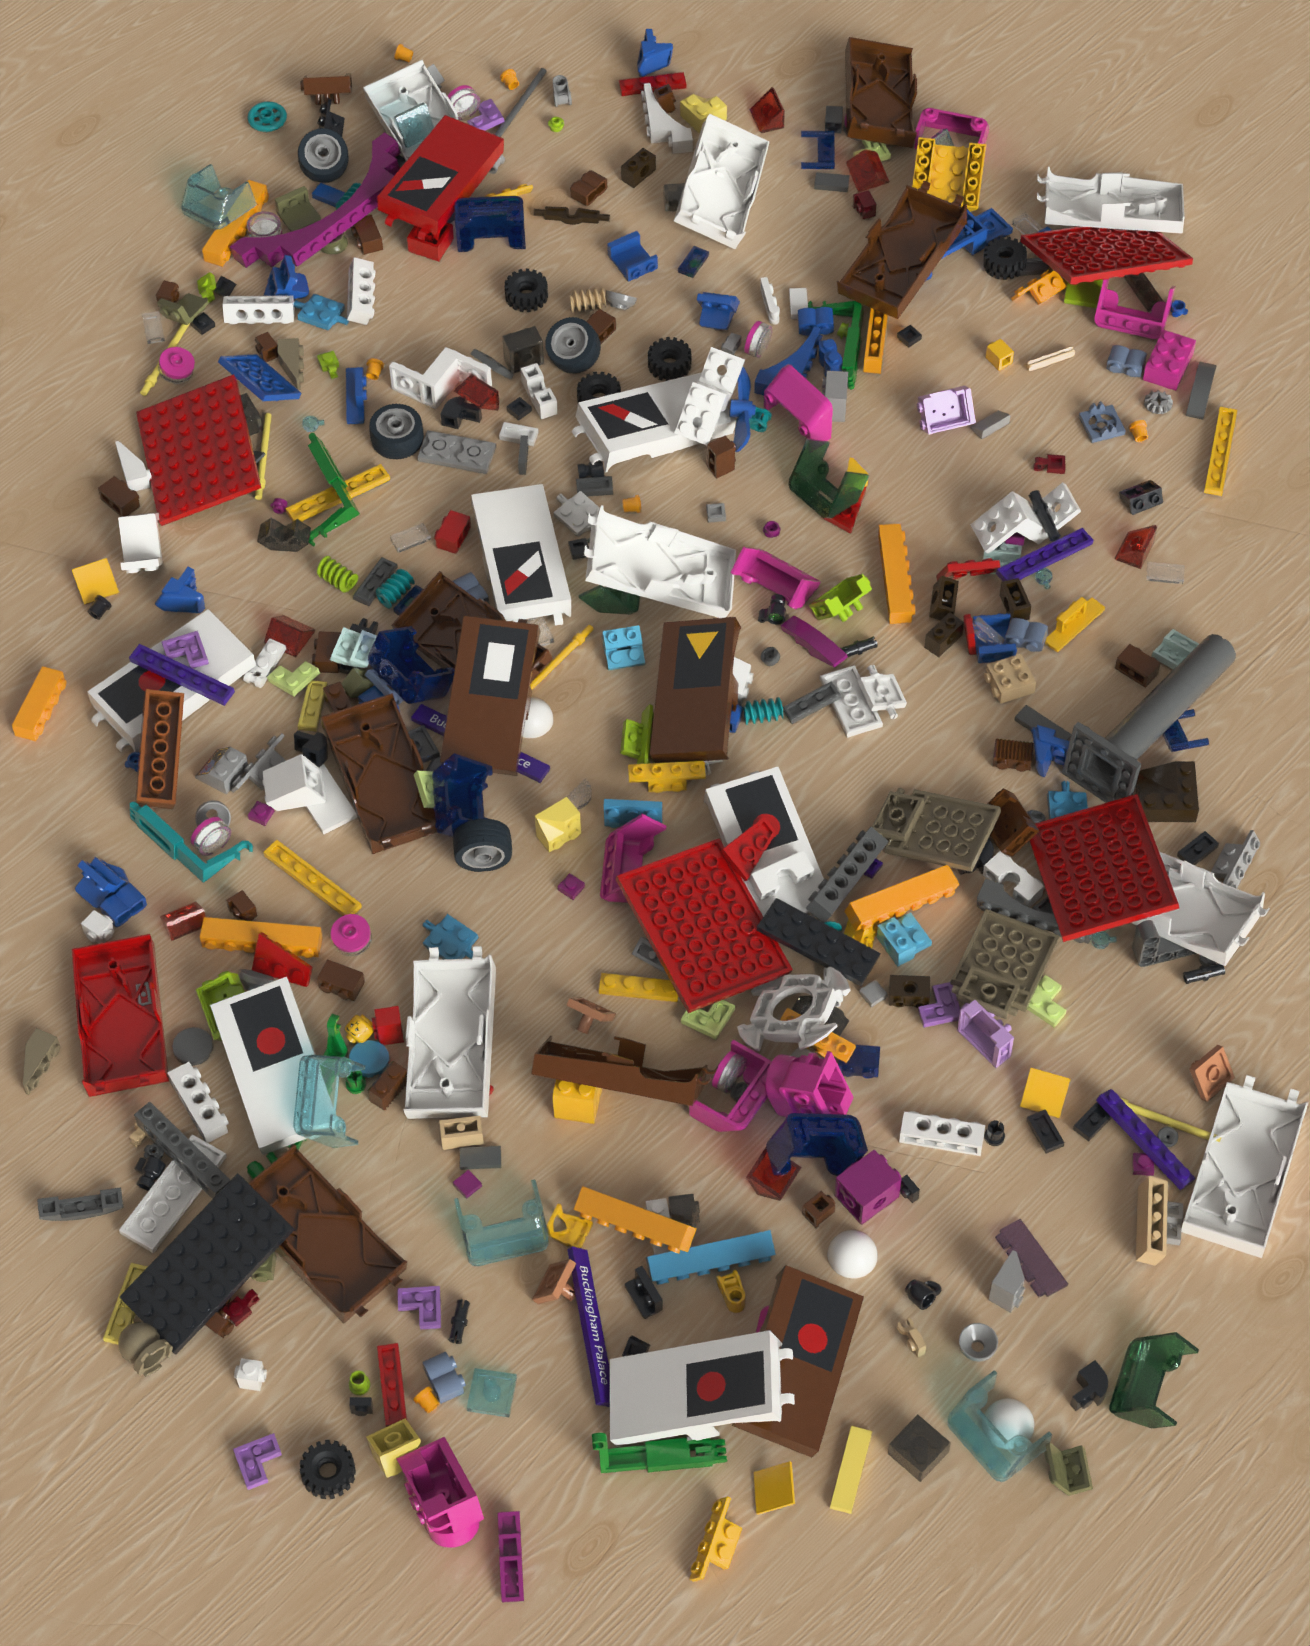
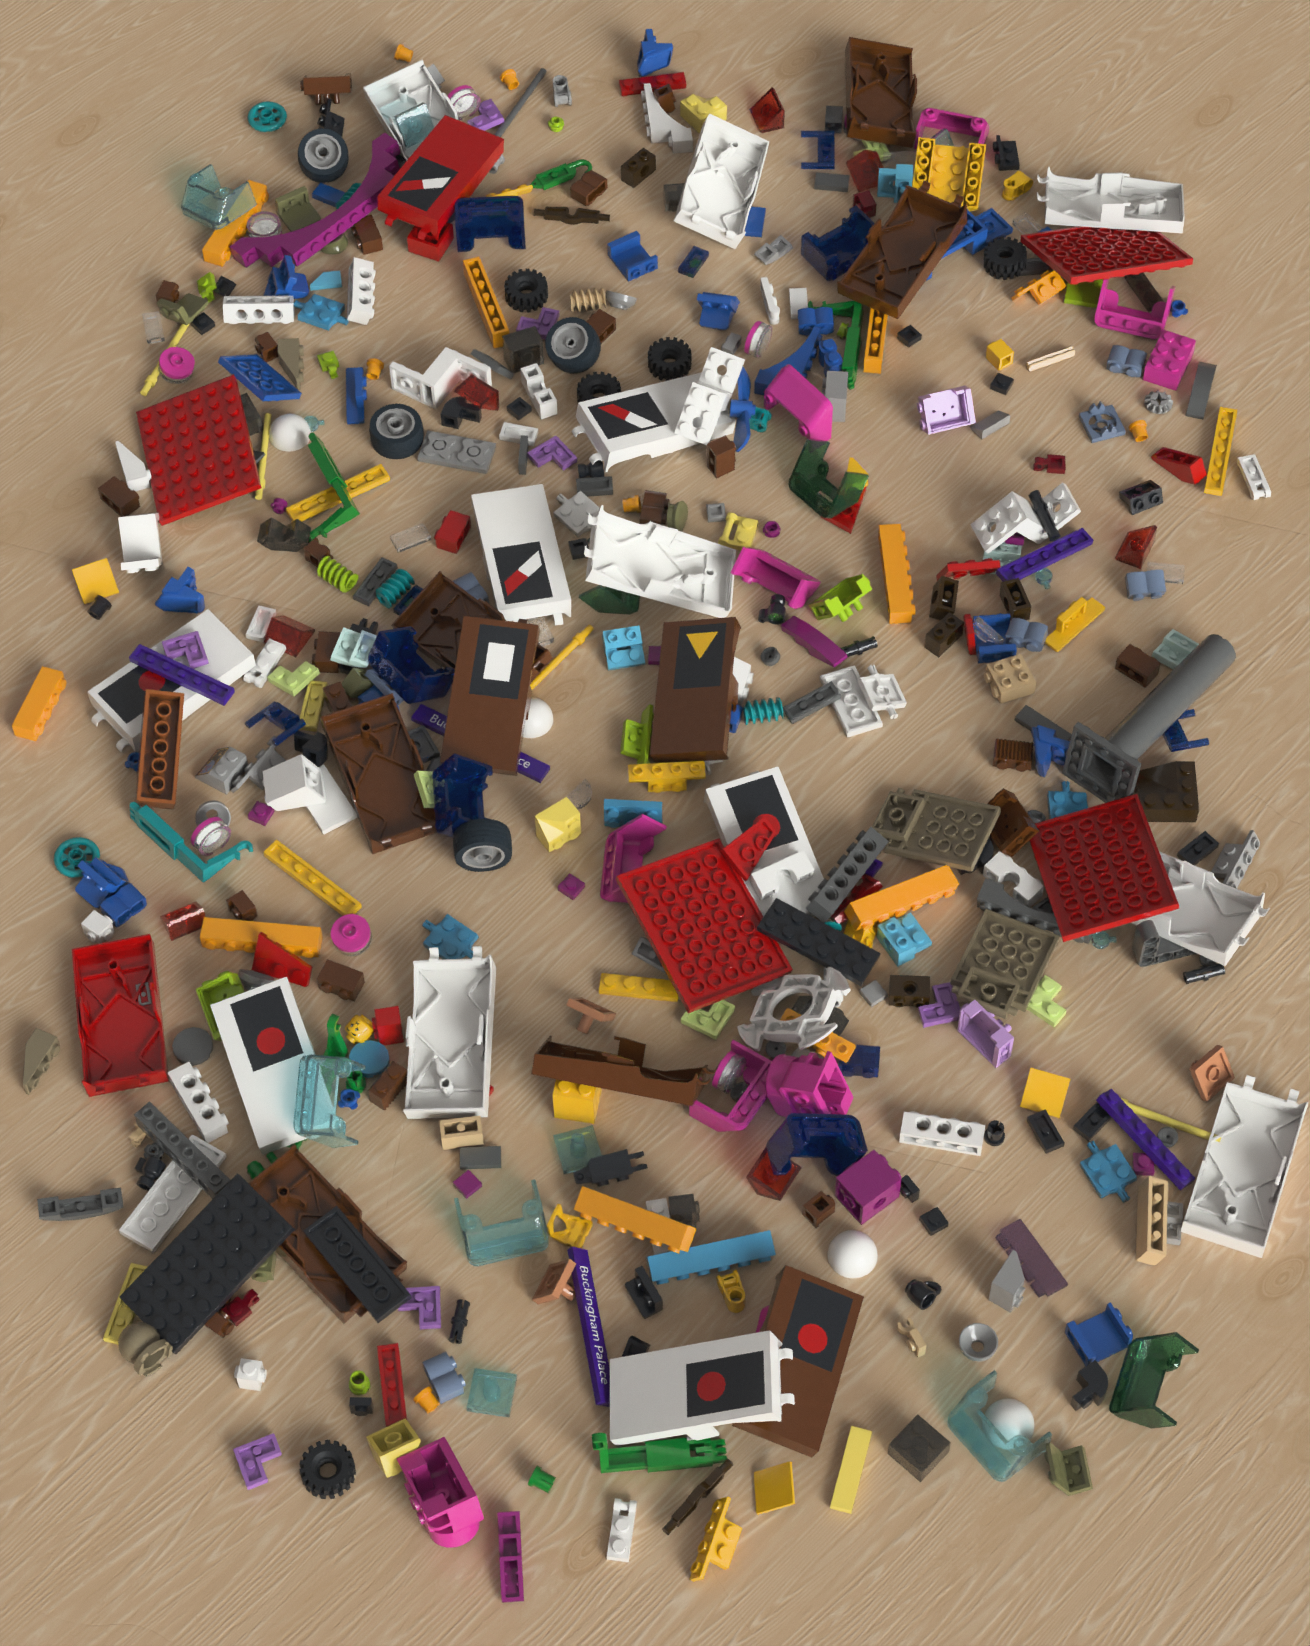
none -> teal plate [54,837,100,878]
none -> clear blue plate [245,701,306,746]
none -> white tile [246,605,277,643]
none -> white piece [269,413,311,452]
none -> black plate [303,1206,412,1323]
none -> reddish brown brick [304,537,334,567]
none -> medium azure tile [310,270,342,291]
none -> blue plate [338,1089,360,1110]
none -> light orange brick [463,256,510,349]
none -> medium lavender plate [516,307,560,340]
none -> medium lavender plate [527,436,577,470]
none -> green bush [528,1465,556,1493]
none -> green plate [530,159,592,190]
none -> clear light blue tile [553,1125,602,1174]
none -> black hinge [573,1149,648,1187]
none -> white plate [607,1498,637,1562]
none -> reddish brown brick [639,490,670,525]
none -> magenta tile [648,646,661,665]
none -> dark brown piece [662,1459,733,1535]
none -> olive piece [667,501,688,532]
none -> light yellow plate [718,512,758,551]
none -> blue tile [745,207,766,238]
none -> light grey slope [754,235,793,265]
none -> dark grey tile [766,1041,786,1059]
none -> clear blue windscreen [801,205,875,281]
none -> red wing [830,874,883,924]
none -> medium azure brick [877,164,913,203]
none -> clear tile [883,151,917,169]
none -> black plate [919,1207,949,1236]
none -> black plate [990,373,1014,395]
none -> black bracket [993,135,1020,171]
none -> yellow piece [1002,171,1034,201]
none -> blue panel [1065,1302,1133,1366]
none -> dark azure plate [1080,1141,1137,1203]
none -> sand blue brick [1125,570,1166,601]
none -> red slope [1151,447,1207,485]
none -> white plate [1237,454,1271,500]

